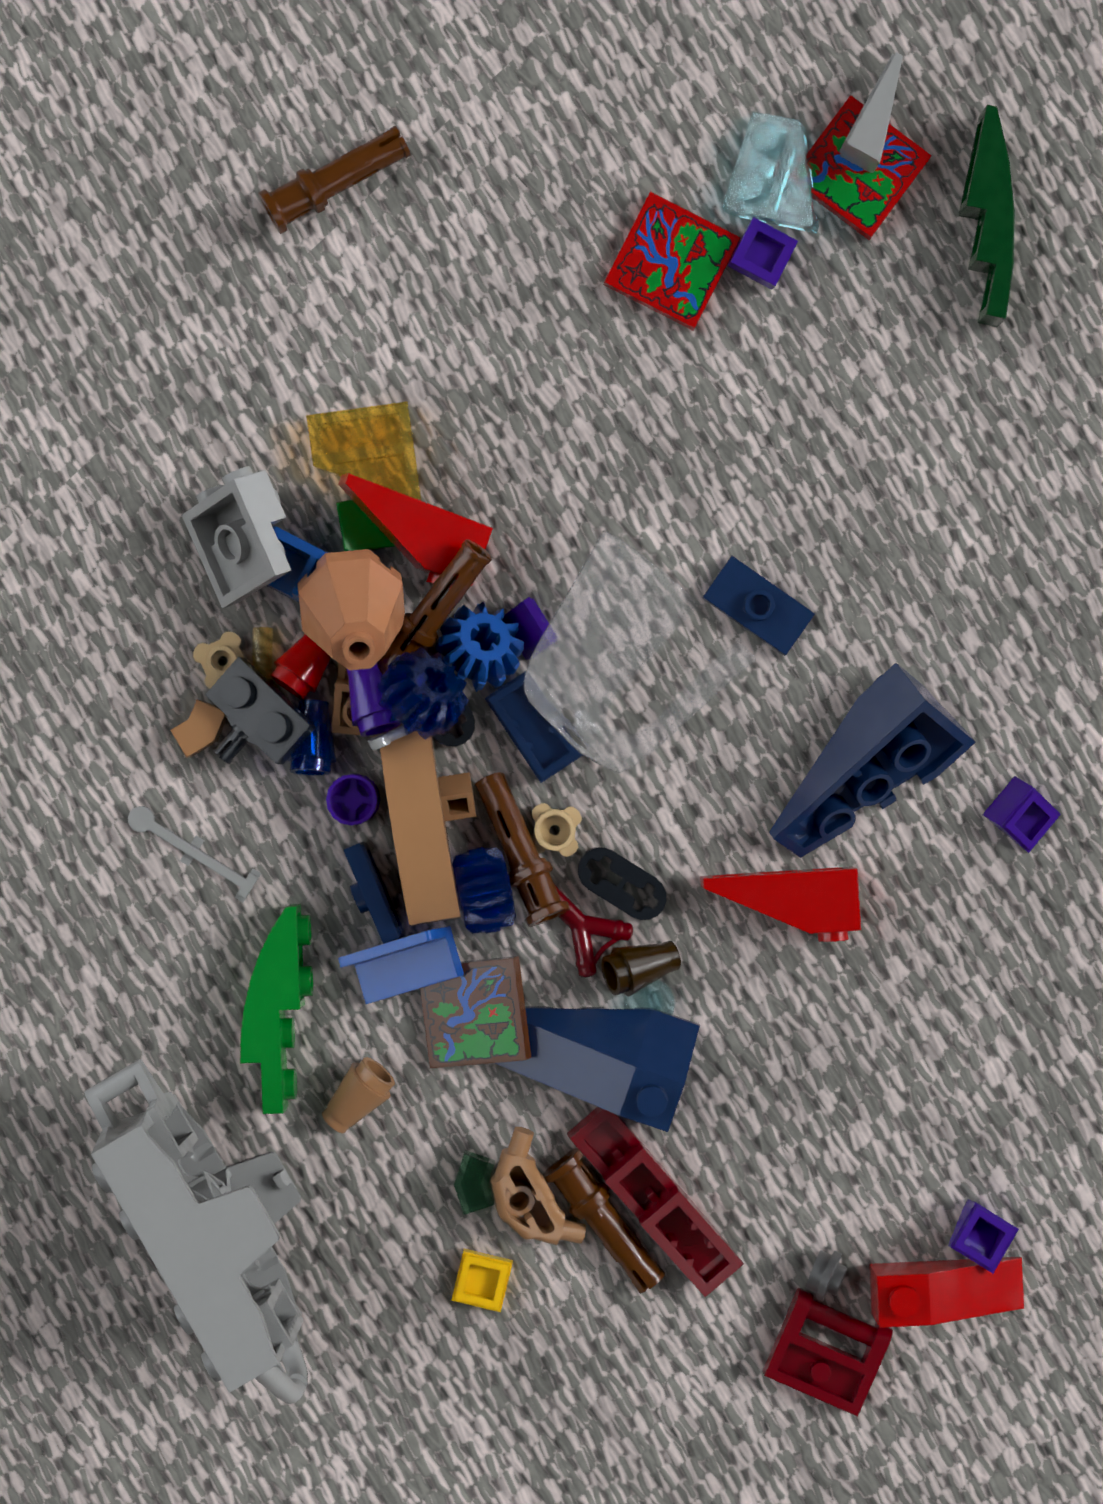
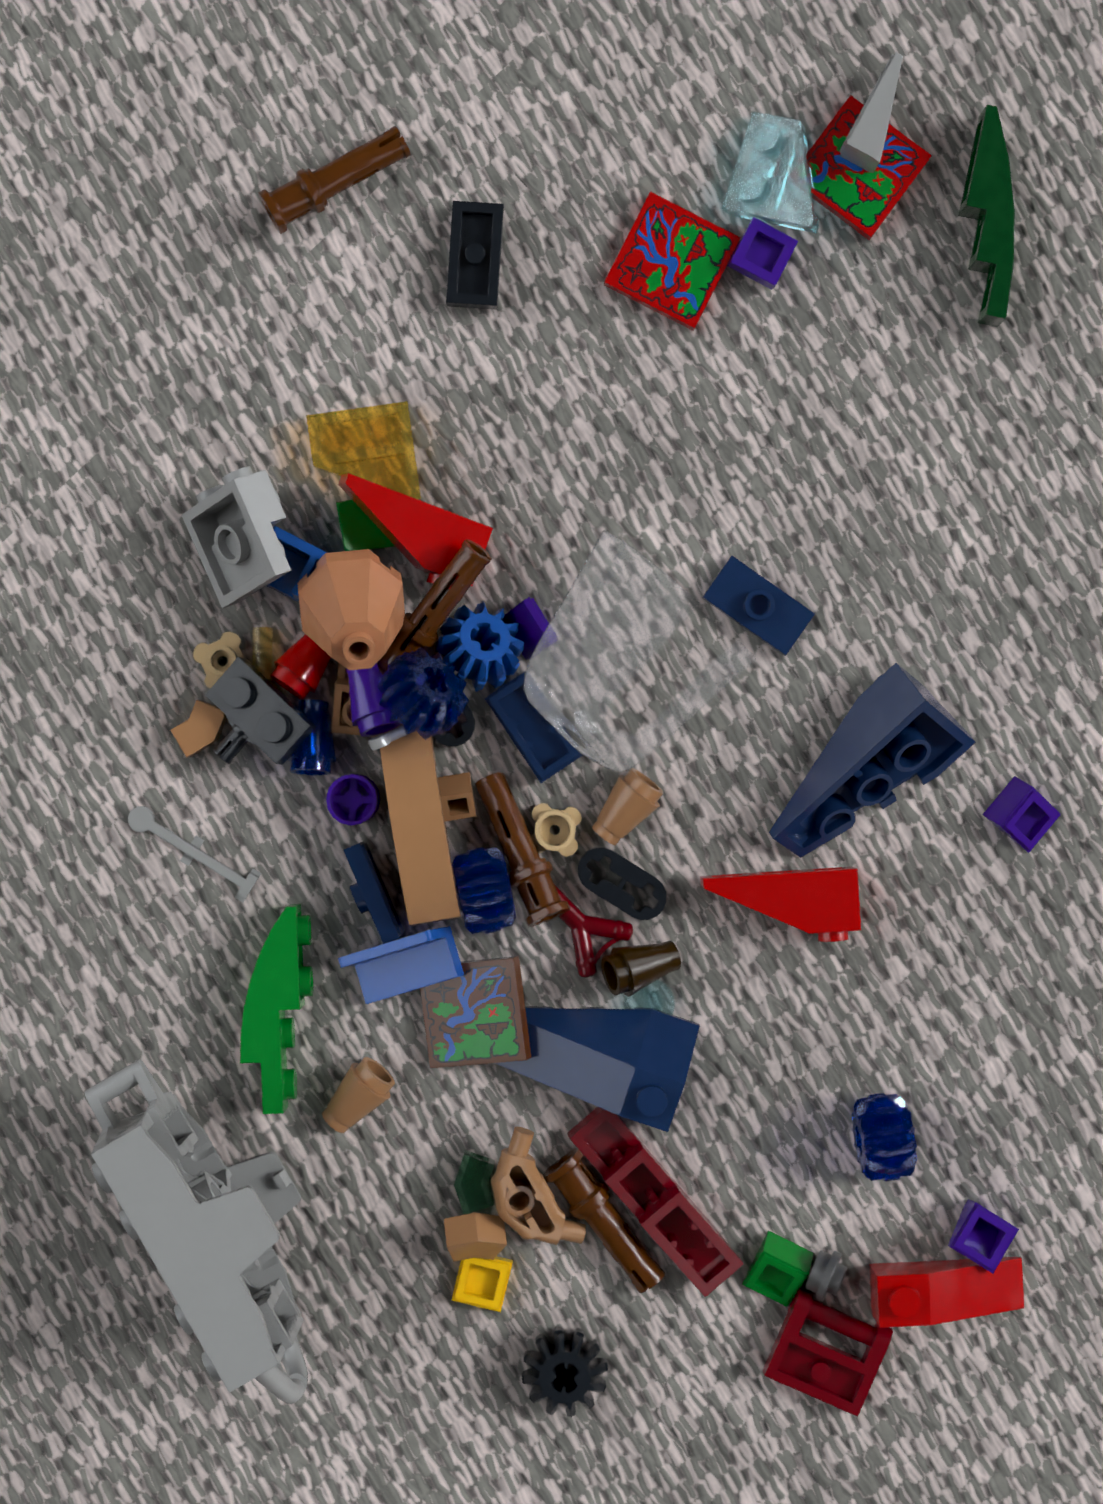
none -> medium nougat piece [444,1212,507,1262]
none -> black plate [446,201,504,310]
none -> black gear [522,1326,608,1417]
none -> medium nougat cone [592,768,663,846]
none -> green slope [742,1230,813,1307]
none -> clear blue gear [851,1093,918,1182]

